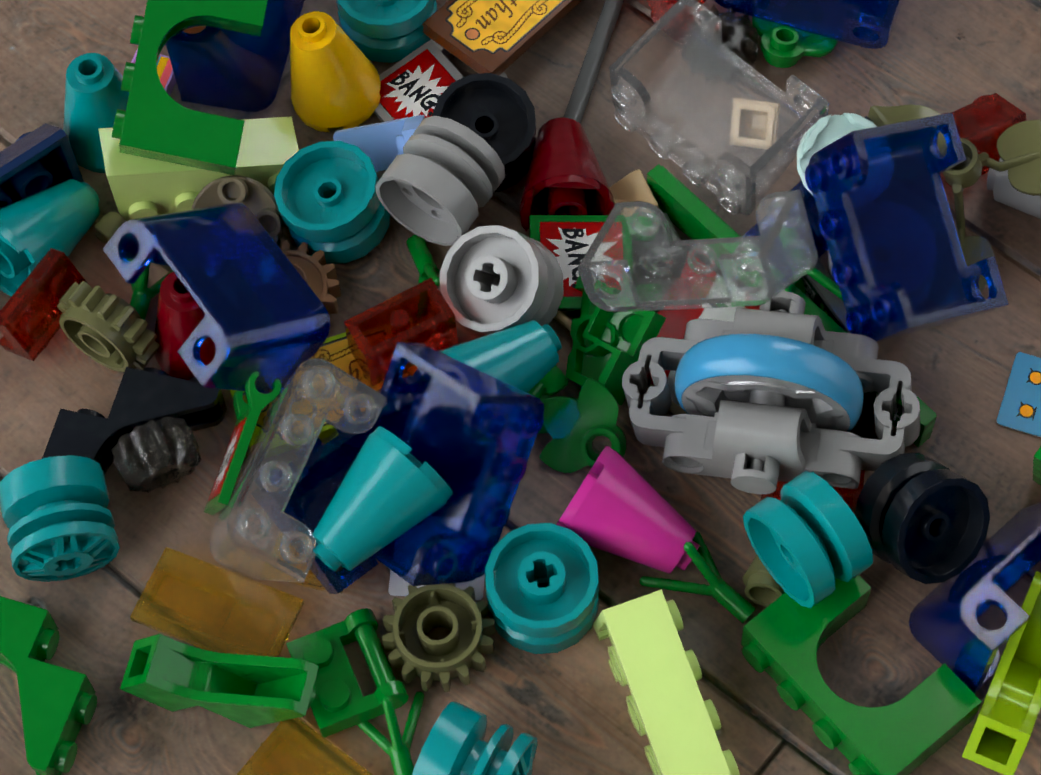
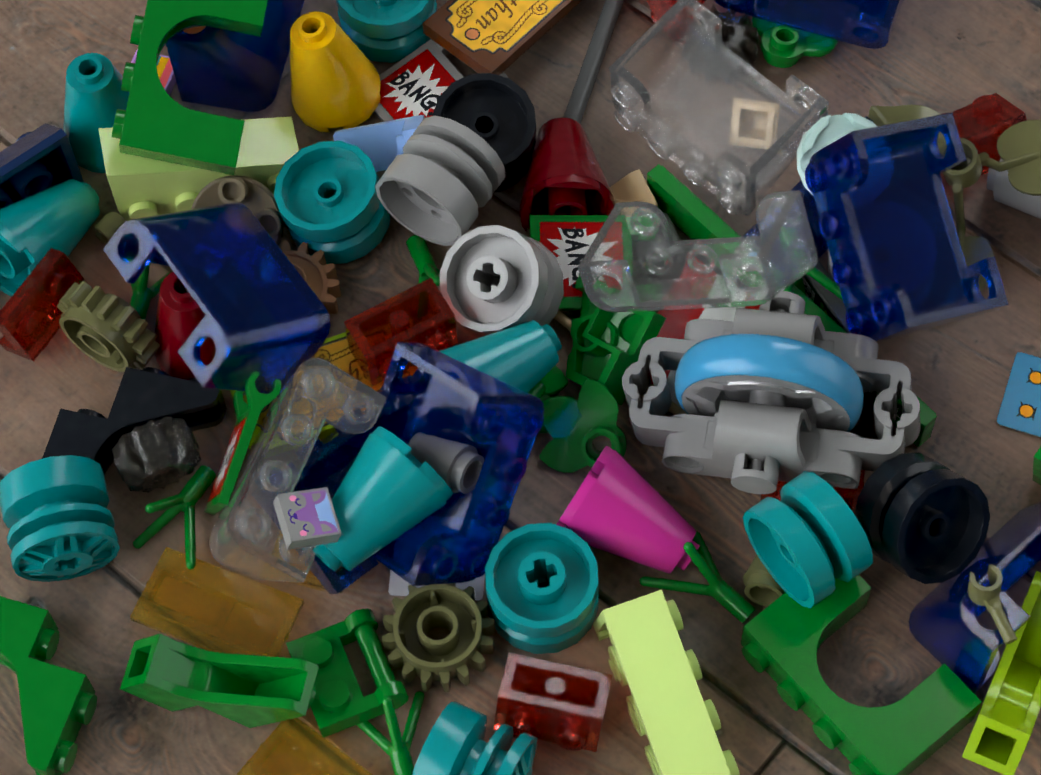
none -> green plant [133,465,216,570]
none -> light grey tile [273,487,342,550]
none -> light grey cone [408,432,485,494]
none -> clear red brick [493,653,612,752]
none -> olive hand [967,564,1017,645]

